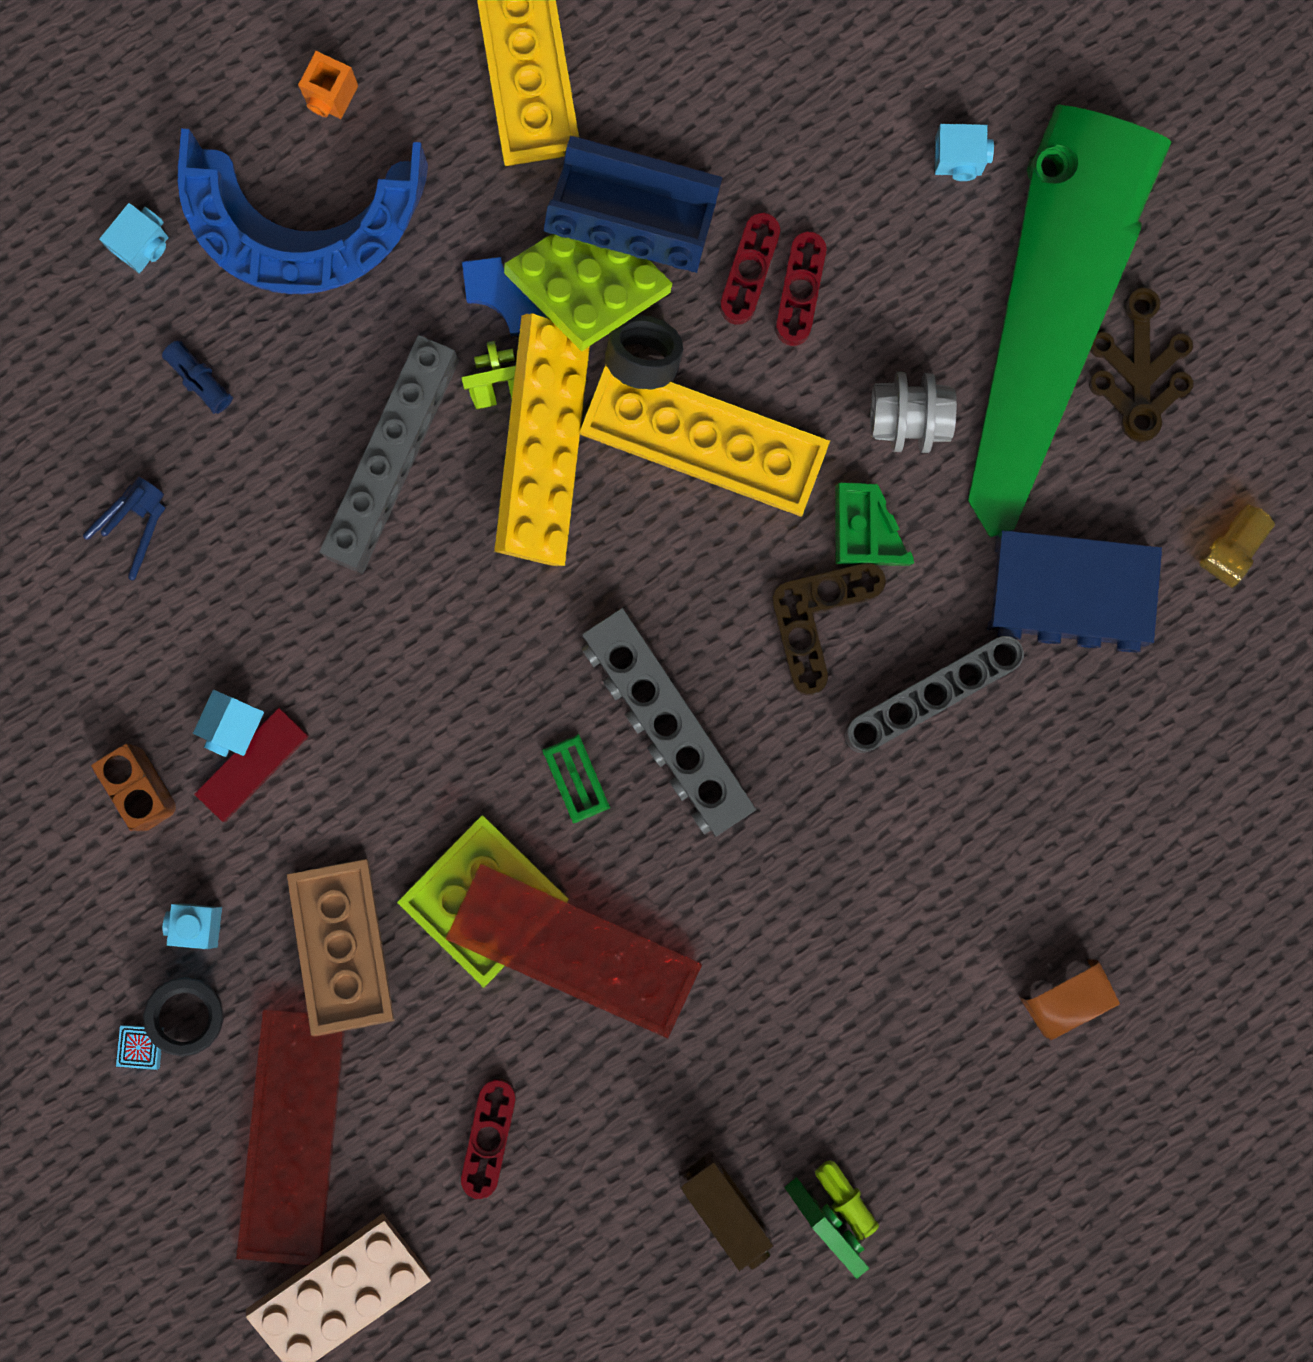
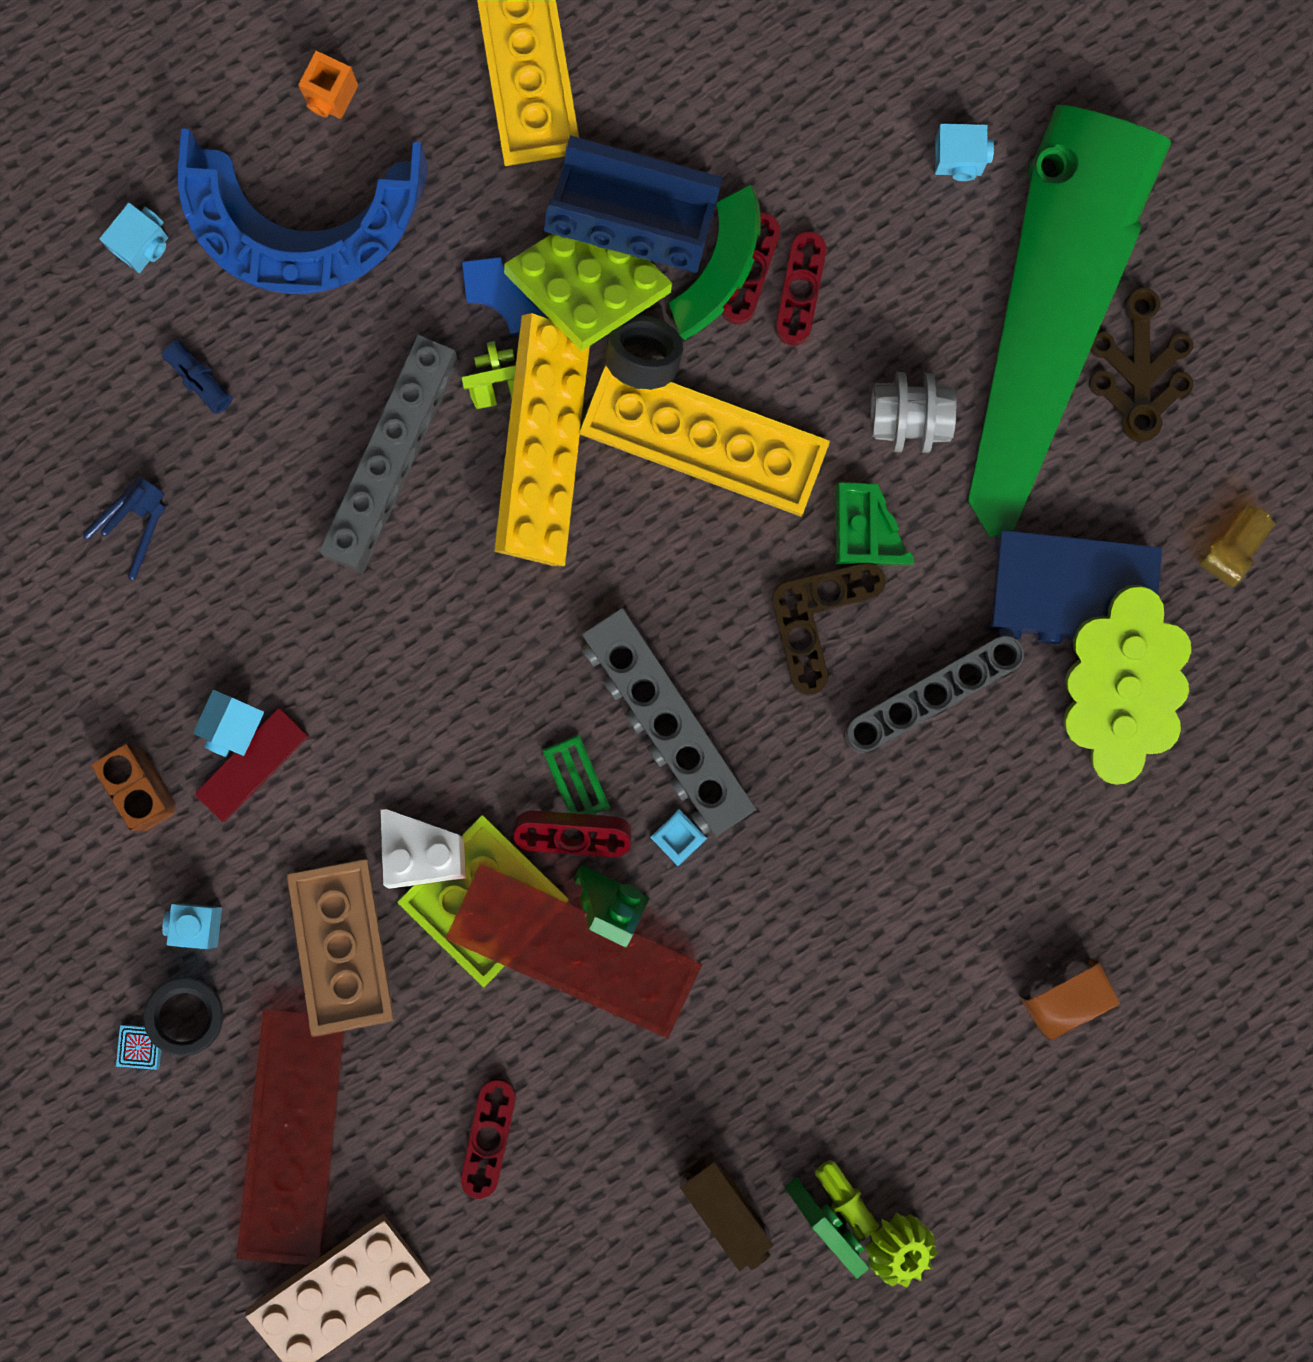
none -> white wing [381,809,466,889]
none -> dark red beam [514,810,632,857]
none -> green wing [573,865,650,948]
none -> medium azure tile [650,810,707,866]
none -> green tile [669,185,761,340]
none -> lime gear [865,1212,938,1288]
none -> lime plate [1063,585,1191,785]

